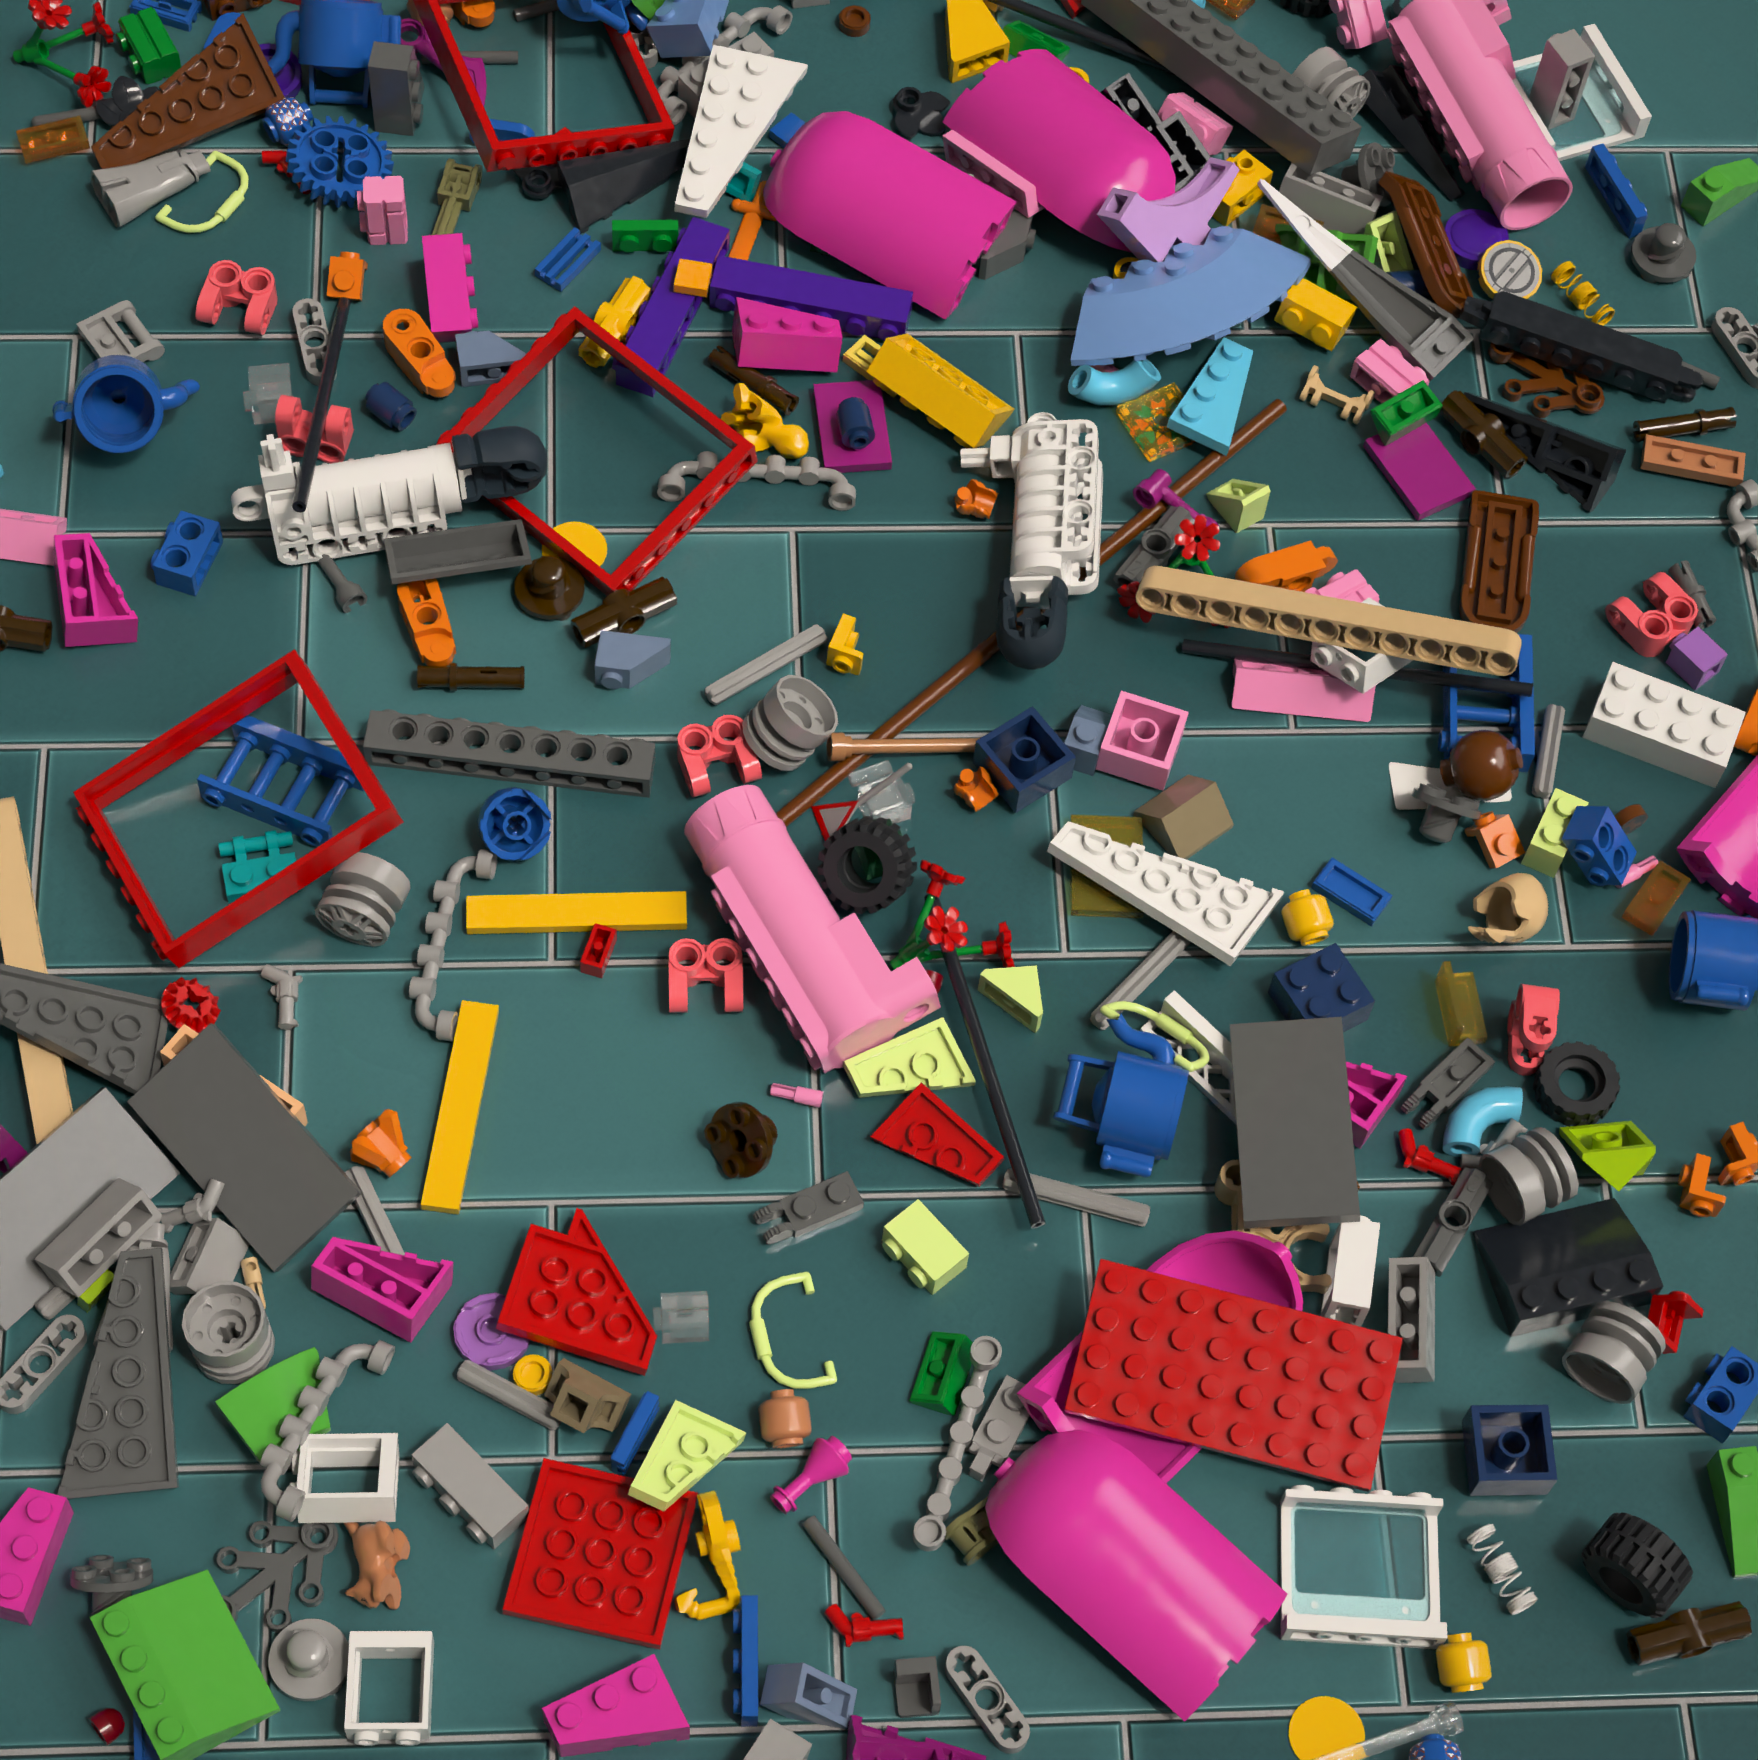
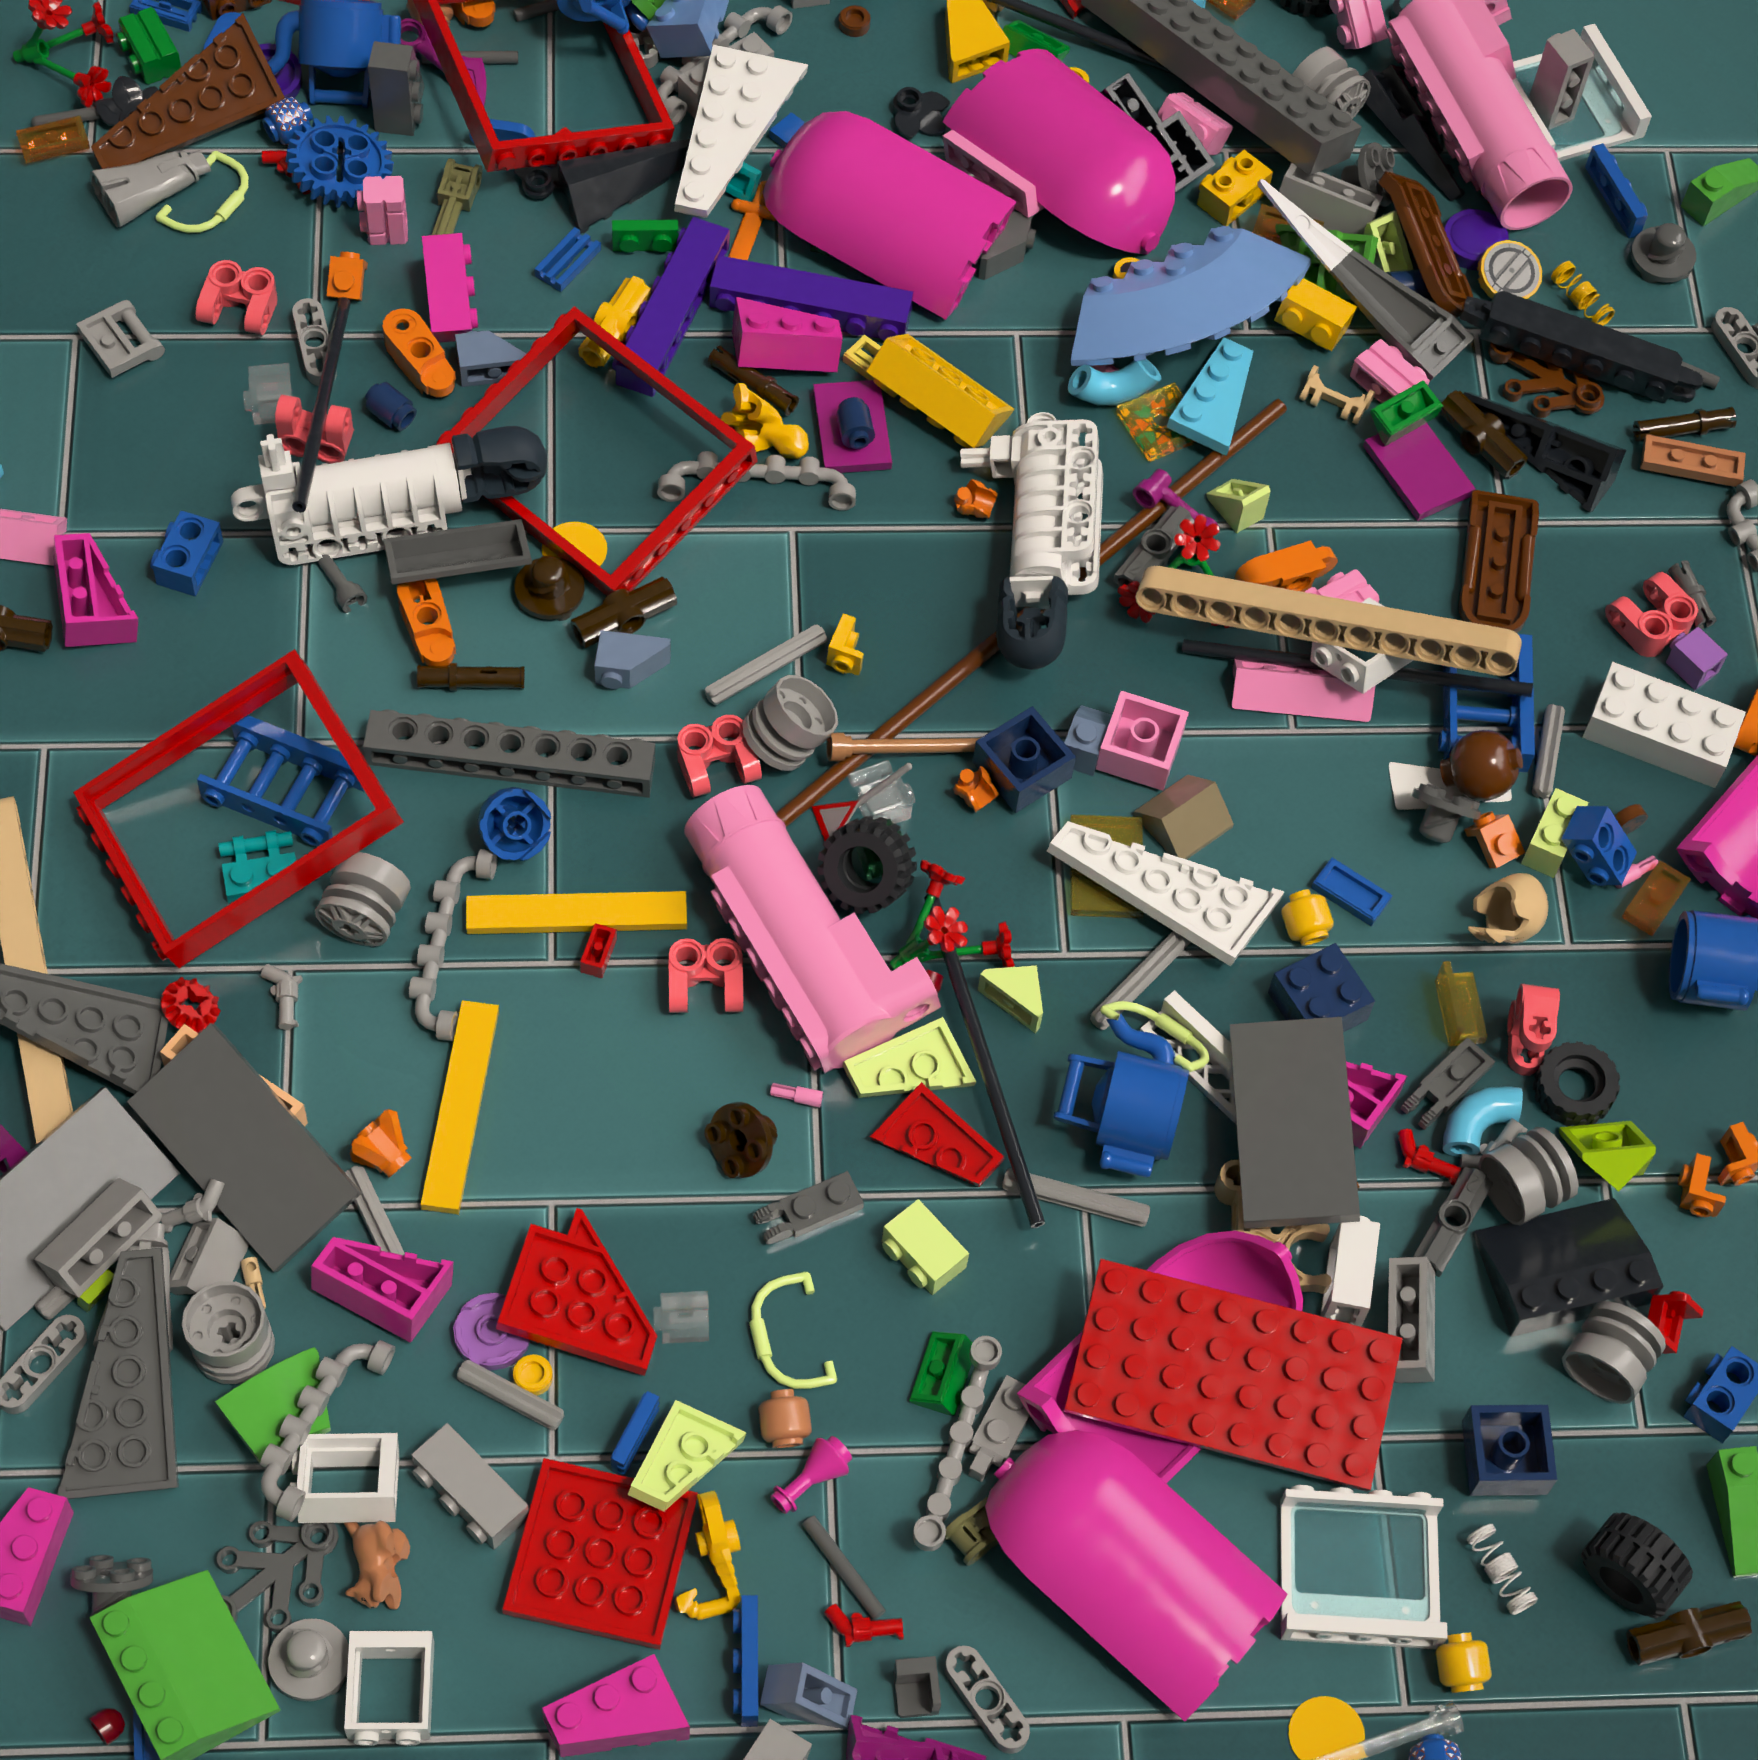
blue piece [52,355,200,453] -> none
dark tan brick [544,1358,632,1433] -> none
light orange tile [674,259,713,297] -> none
lavender arch [1097,157,1240,262] -> none

